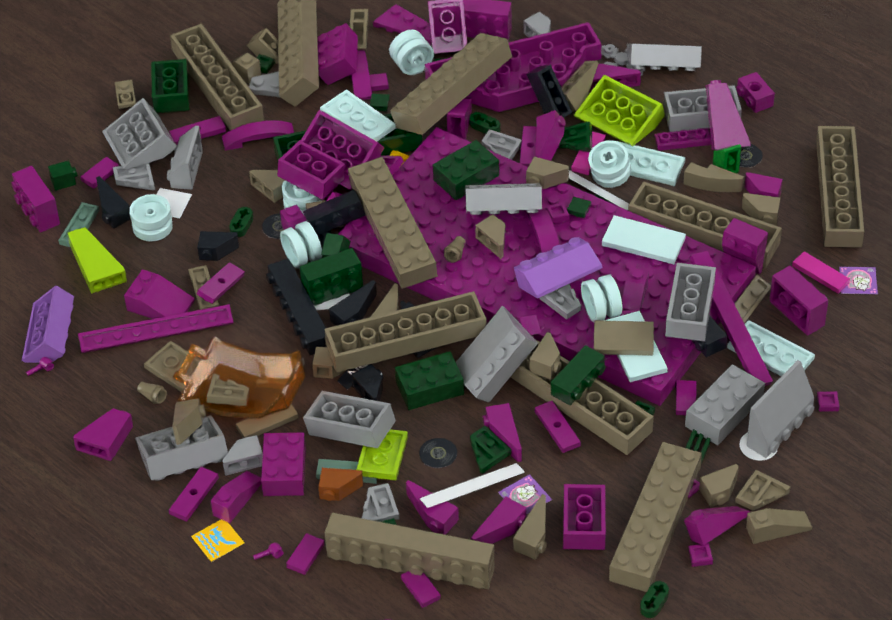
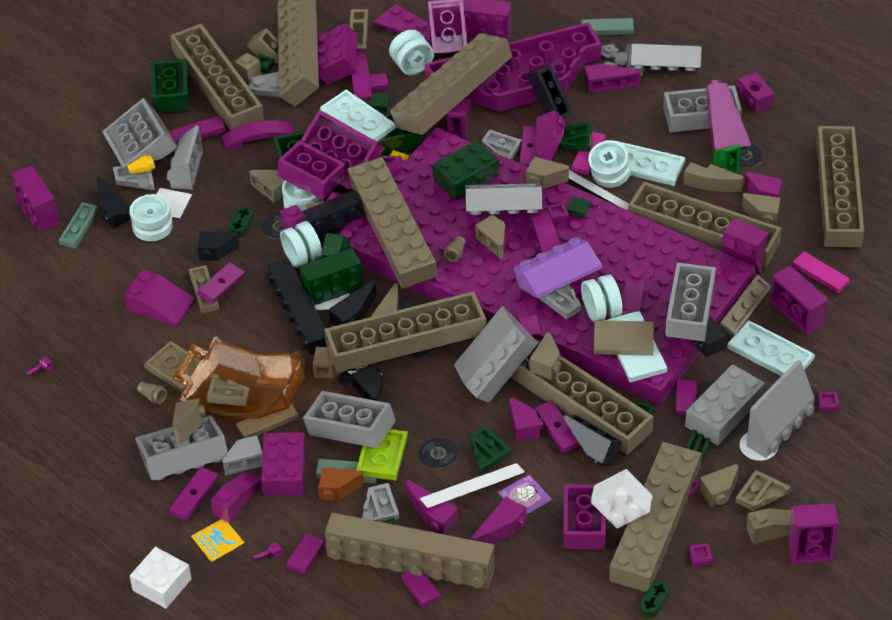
medium lavender slope [22,286,74,363] -> none
dark green brick [48,160,78,191] -> none
lime slope [67,227,127,294] -> none
magenta slope [73,408,133,461] -> none
magenta tile [78,304,234,353] -> none
magenta tile [80,157,119,189] -> none
dark tan slope [115,80,136,109] -> none
dark green brick [395,351,464,411] -> none
dark green beam [469,112,500,134] -> none
magenta slope [483,403,522,462] -> none
dark tan slope [513,494,547,560] -> none
light grey slope [524,12,551,37] -> none
dark green brick [551,345,606,406] -> none
dark tan slope [561,61,598,112] -> none
lime slope [574,75,665,147] -> none
light aqua tile [602,215,686,264] -> none
magenta tile [654,128,711,151] -> none
magenta slope [684,506,750,545] -> none
magenta tile [689,251,773,386] -> none
sticker [839,267,878,294] -> none
none -> yellow cone [127,154,156,175]
none -> white brick [130,547,191,608]
none -> magenta slope [509,398,543,441]
none -> slope [563,415,622,465]
none -> sand green tile [581,18,634,35]
none -> white brick [591,469,653,528]
none -> magenta brick [787,503,839,564]

